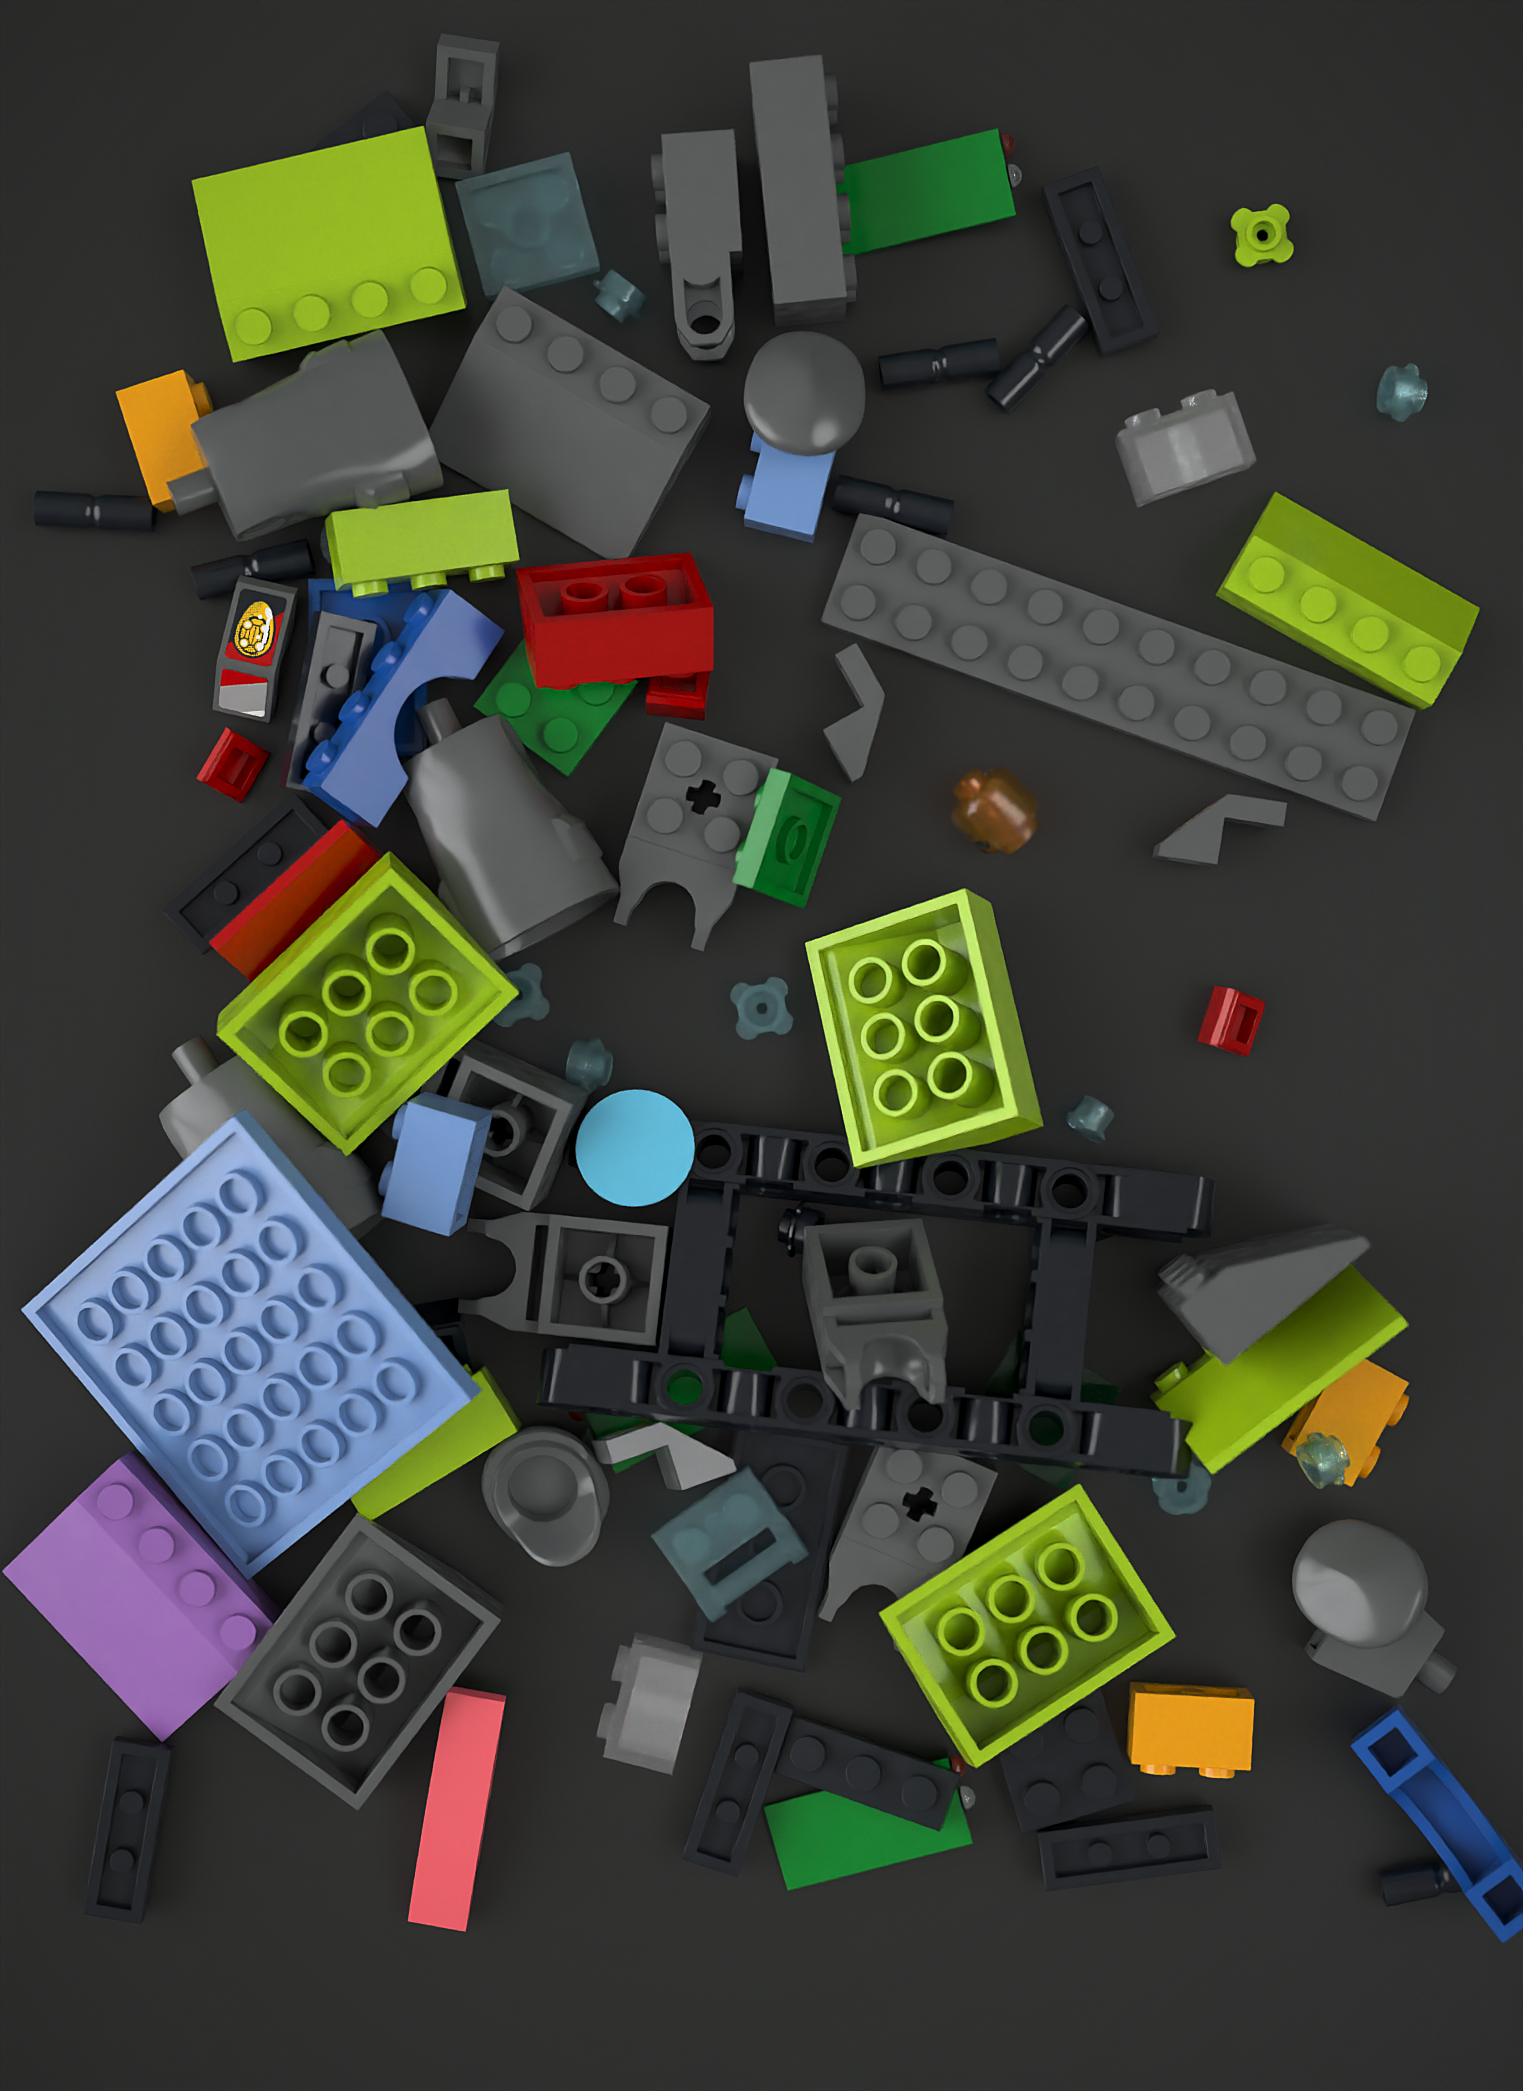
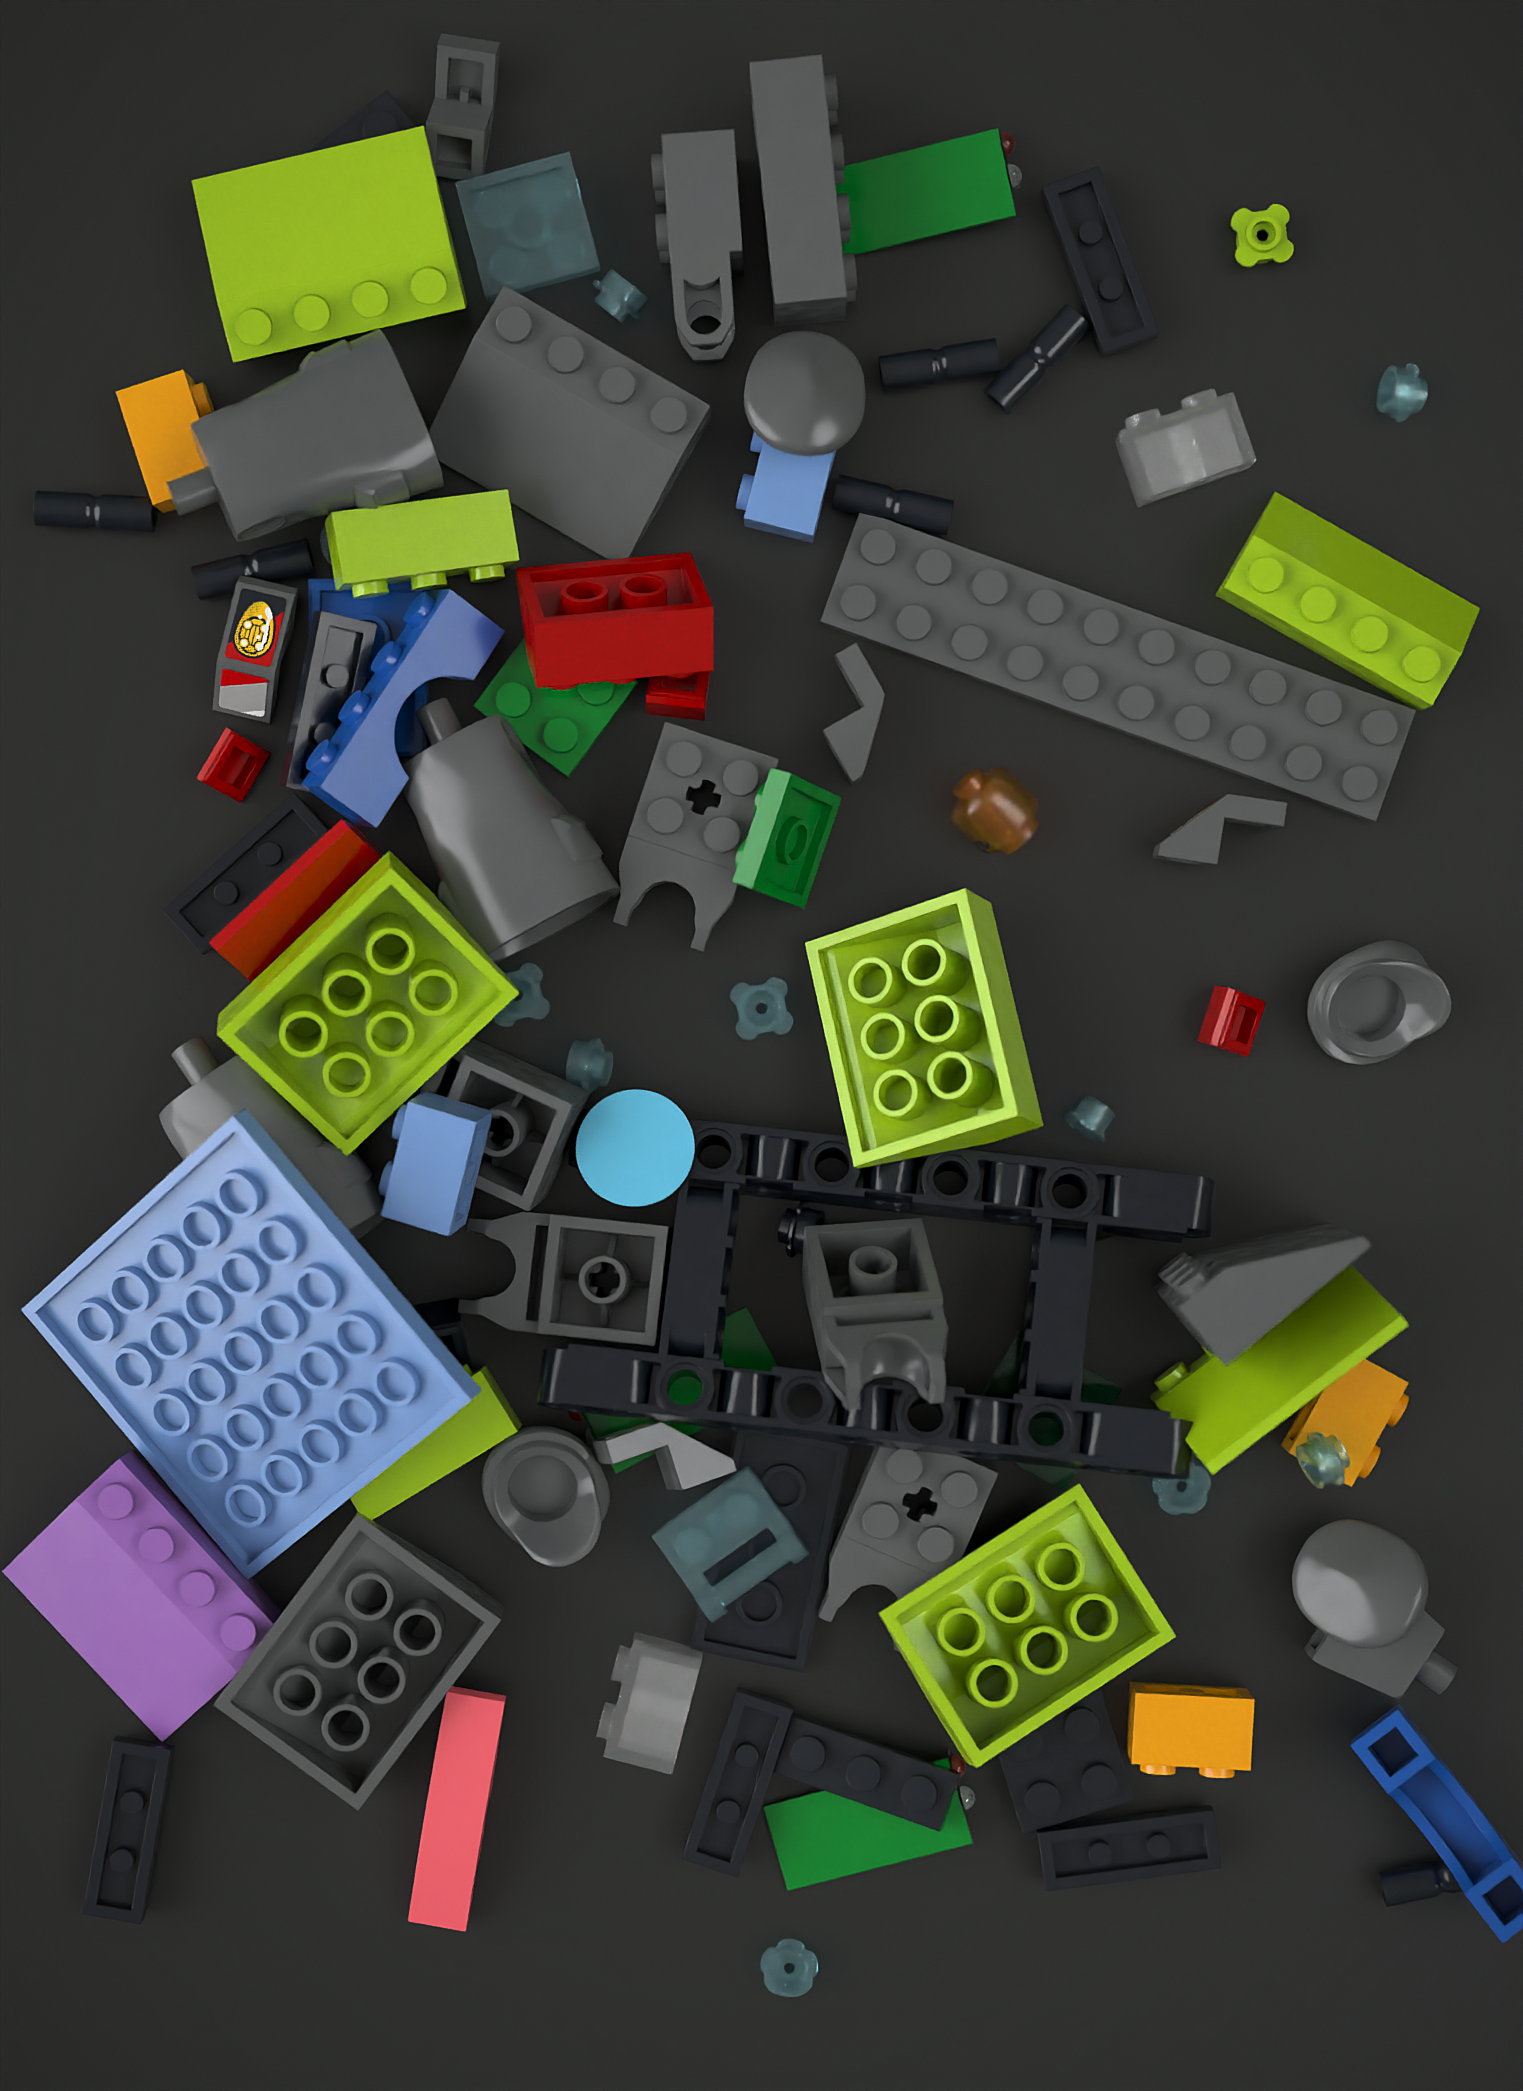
none -> clear light blue plate [760,1939,818,1997]
none -> dark grey piece [1307,940,1451,1065]

